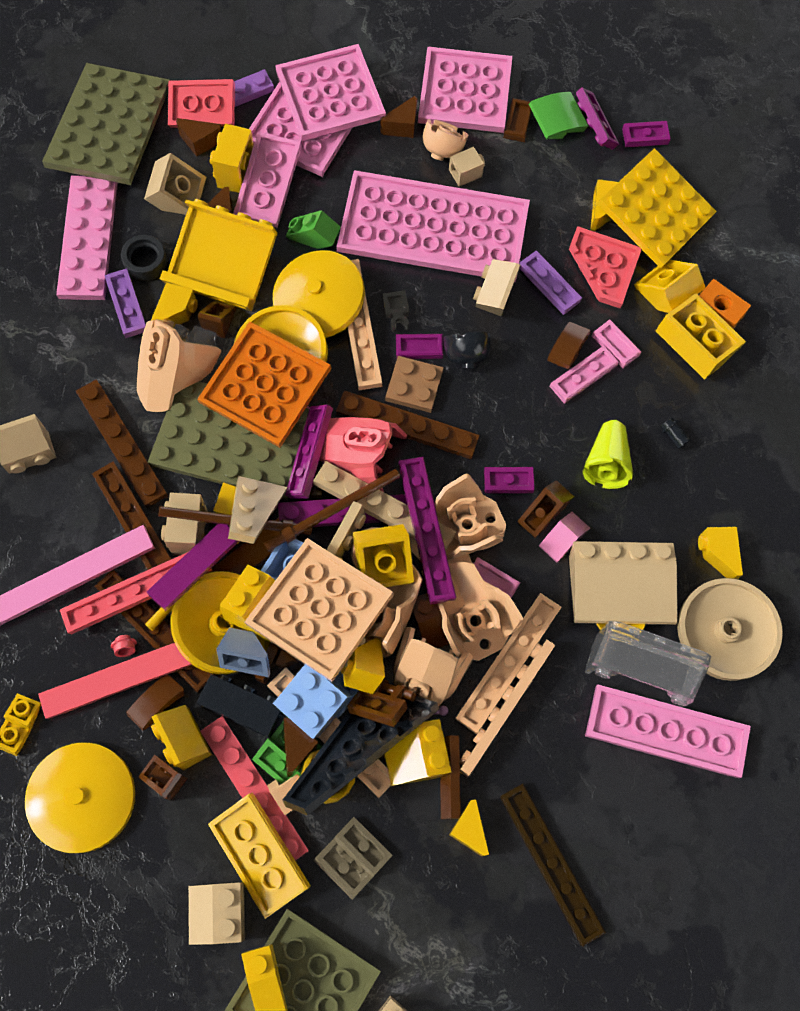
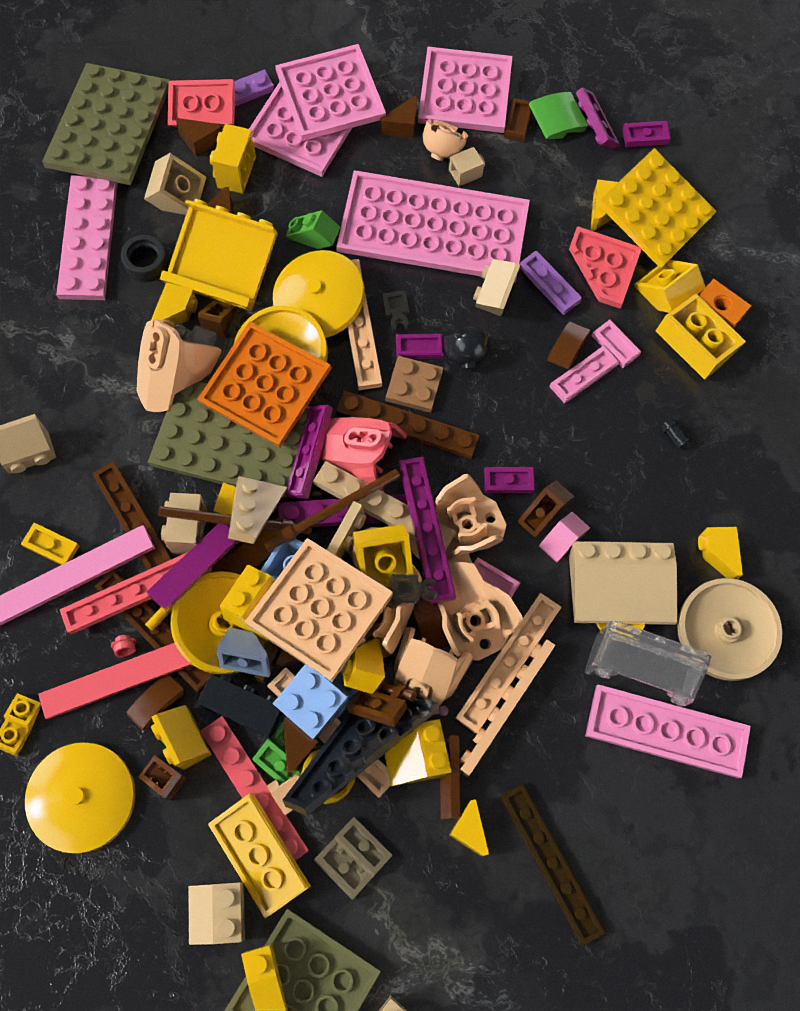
reddish brown plate [76,379,168,508] -> none
medium lavender plate [105,269,146,338] -> none
bright pink plate [233,132,302,228] -> none
neon yellow cone [583,420,633,489] -> none
none -> yellow plate [21,523,80,565]
none -> clear smoke plate [390,574,437,603]

